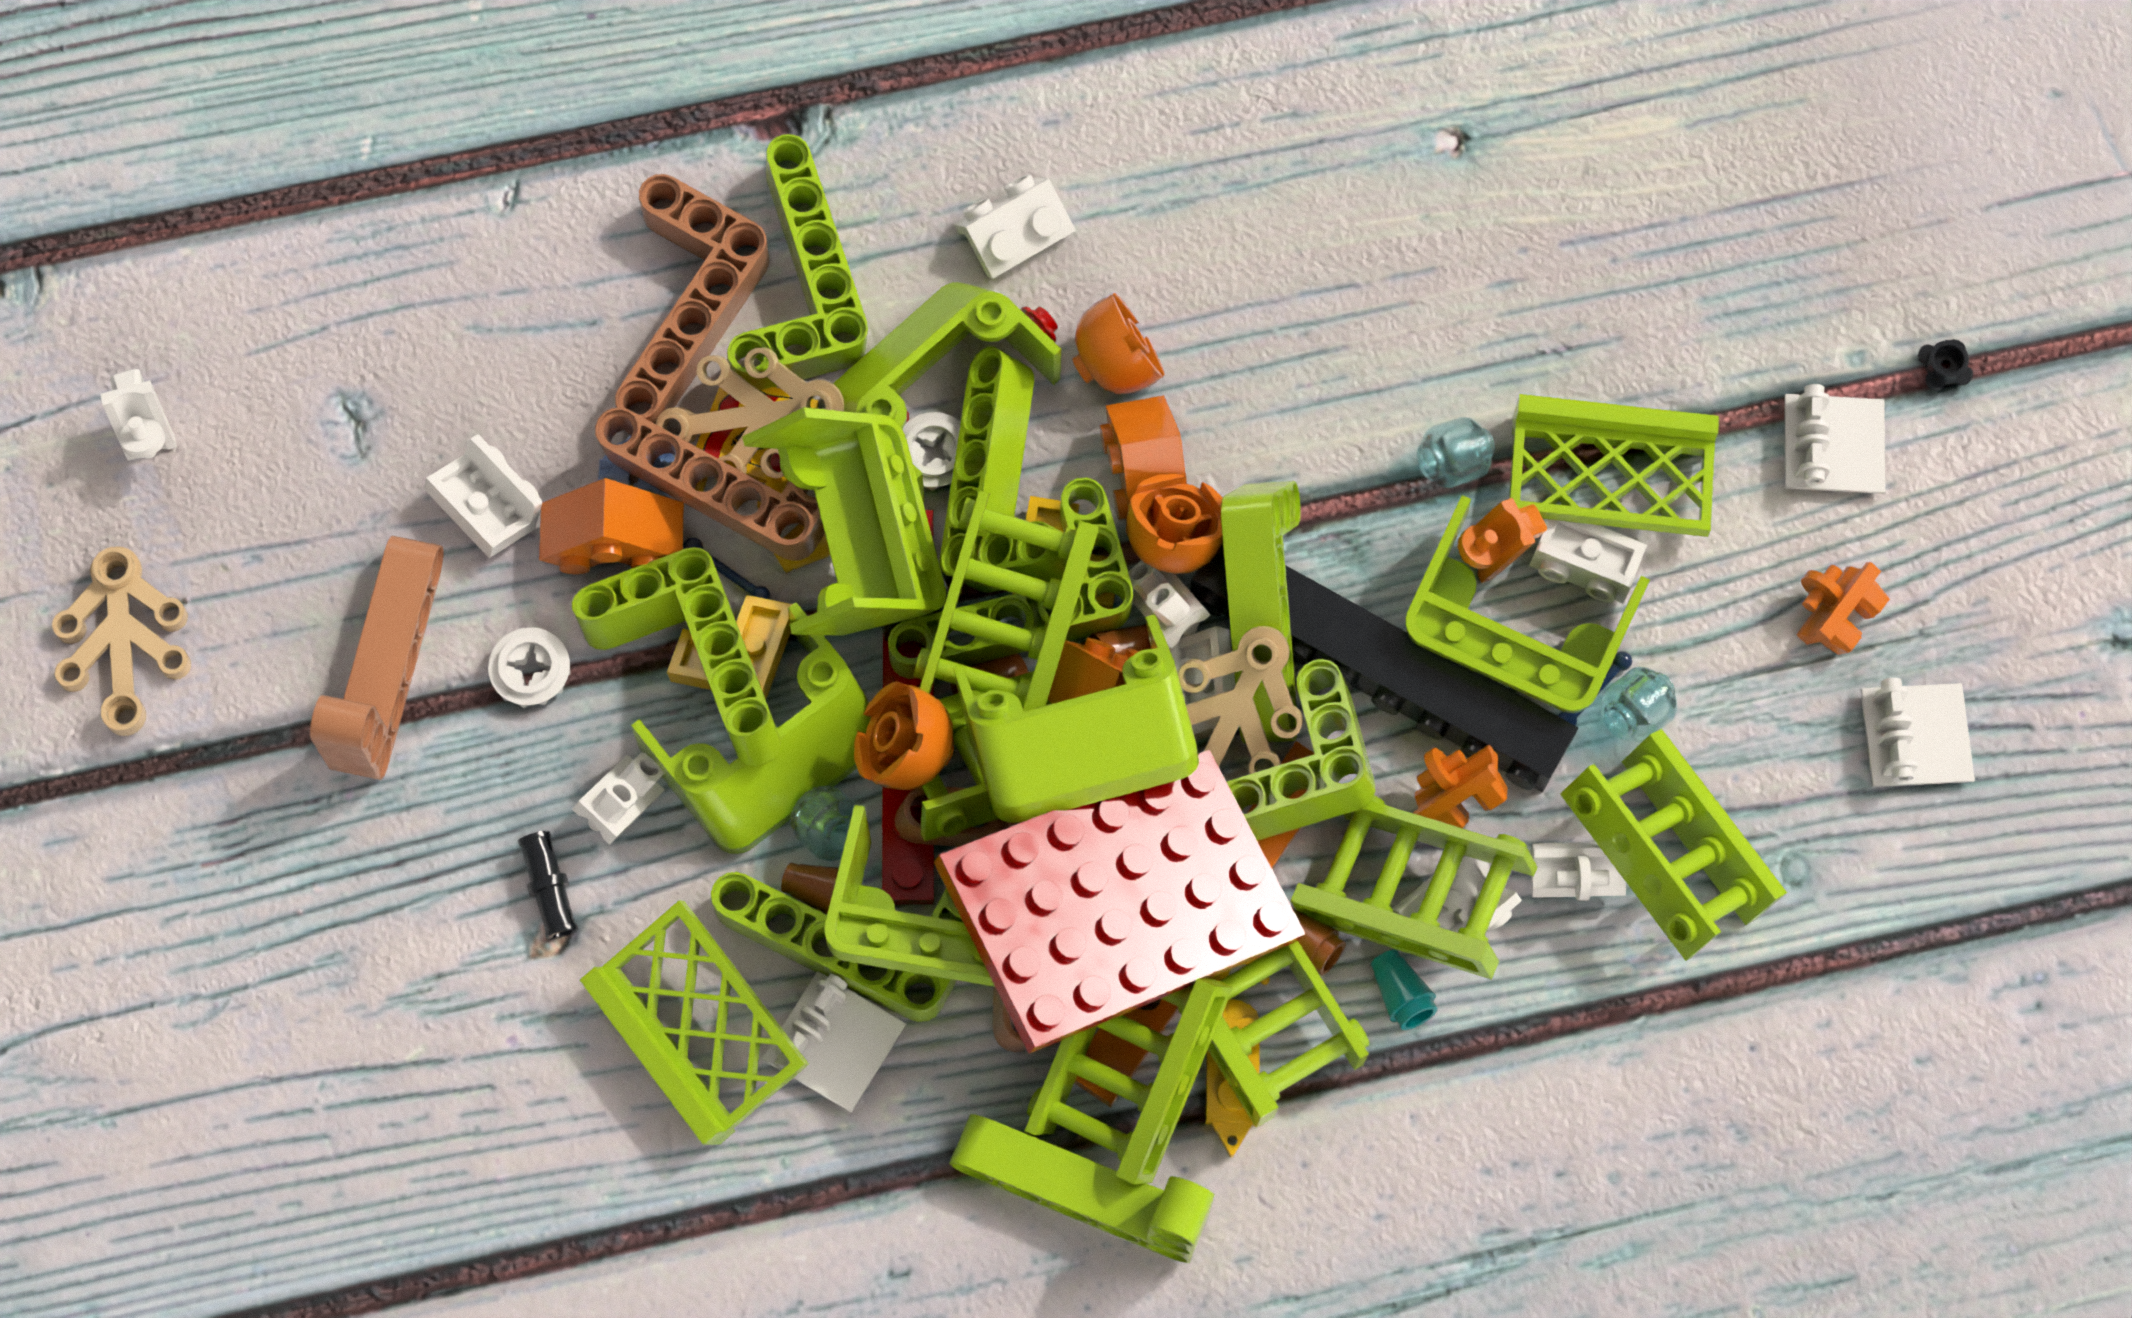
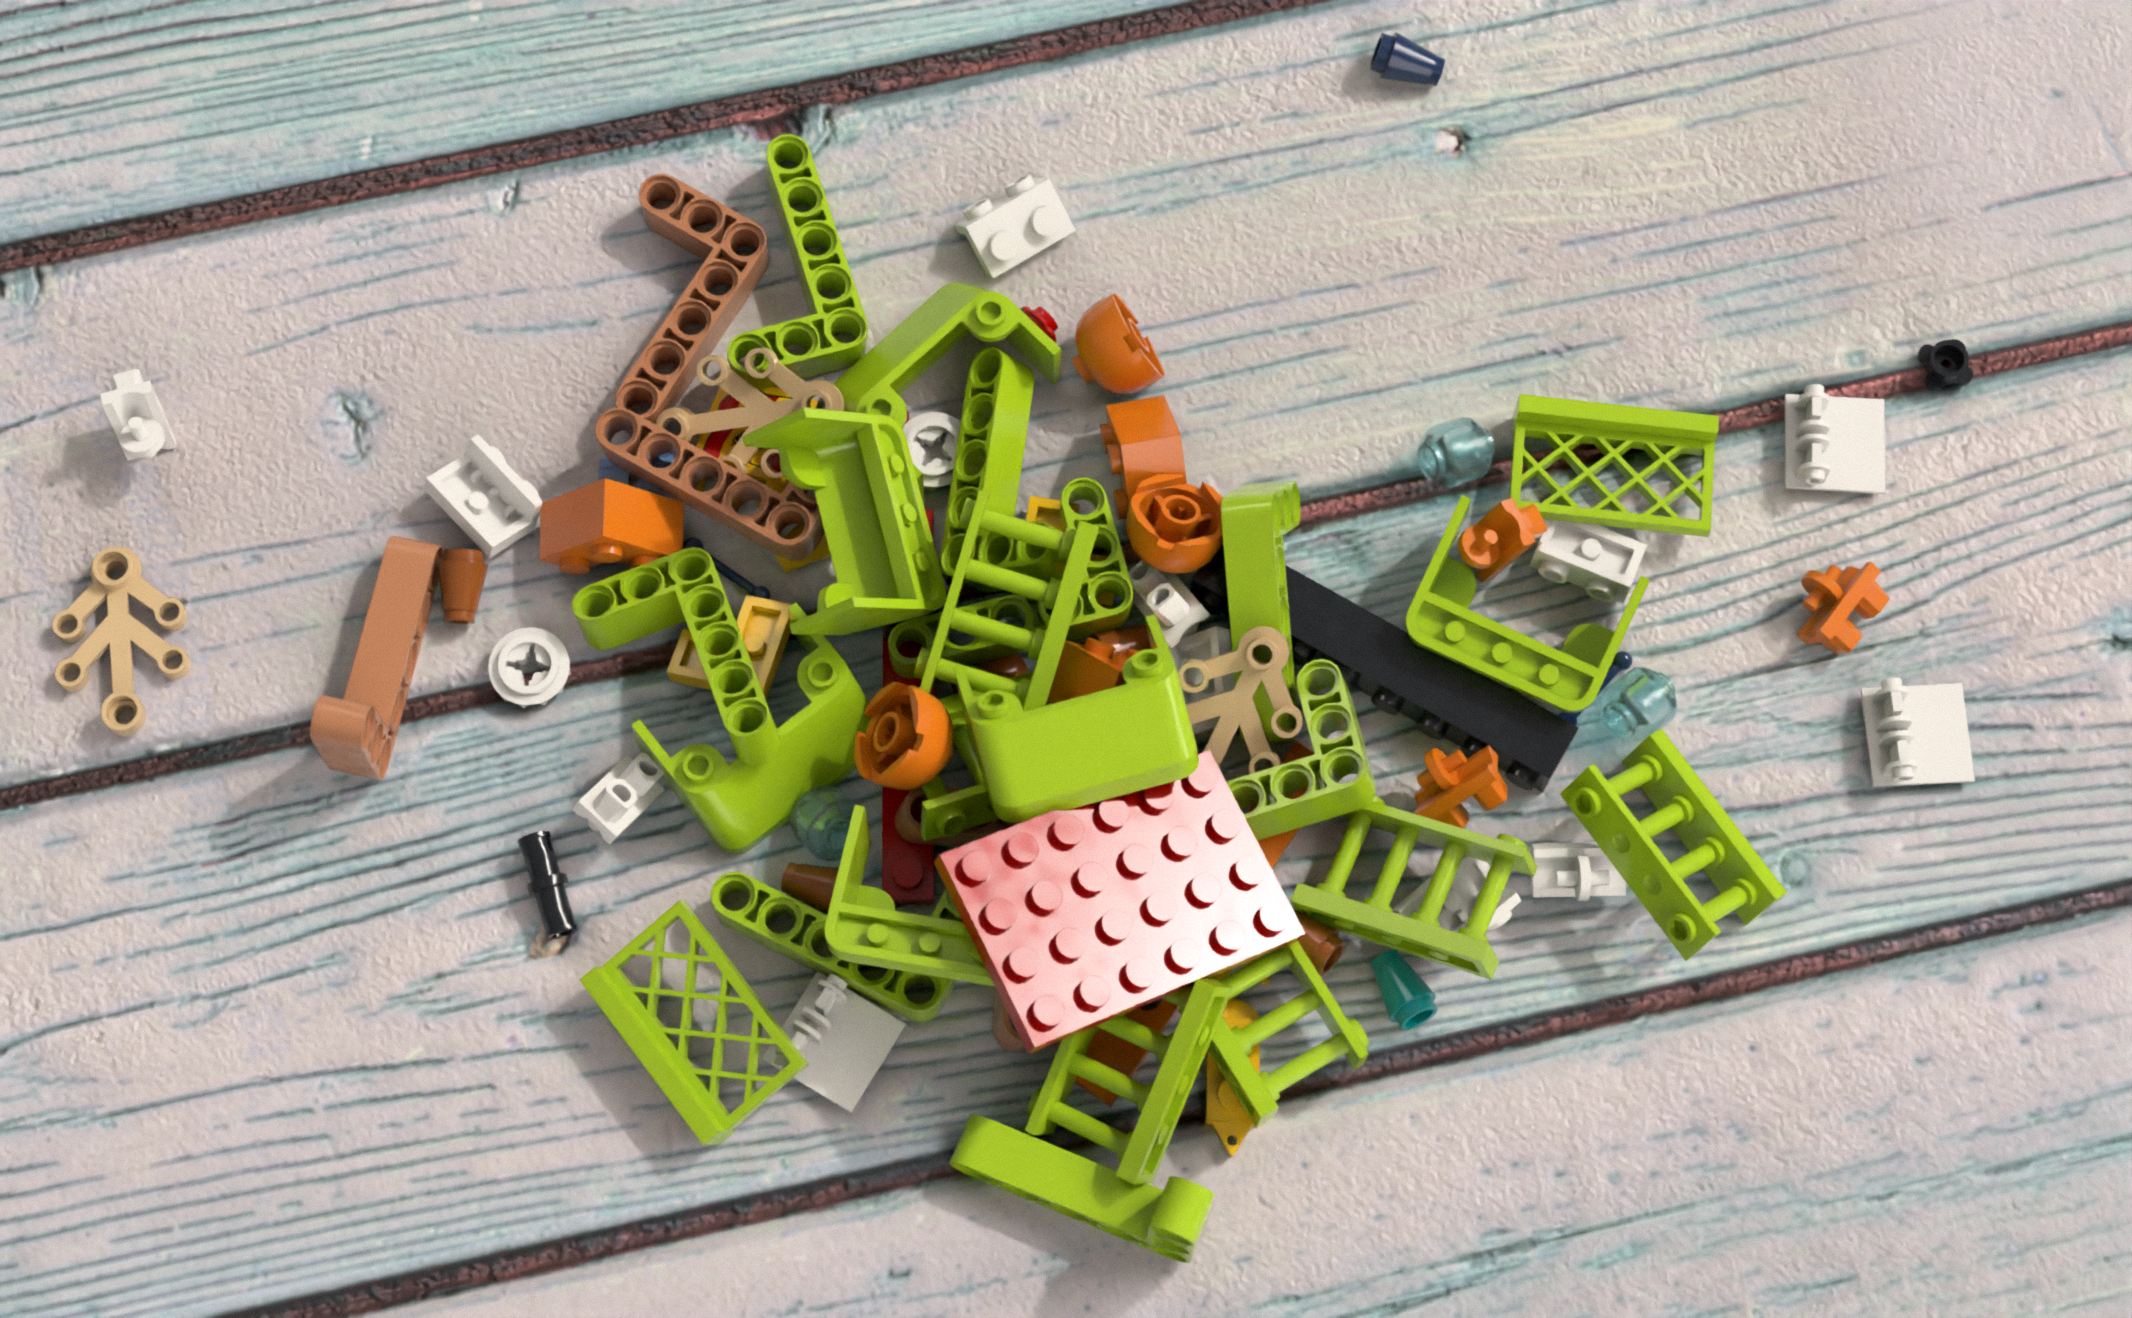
none -> dark orange cone [438,548,489,624]
none -> dark blue cone [1370,32,1445,86]

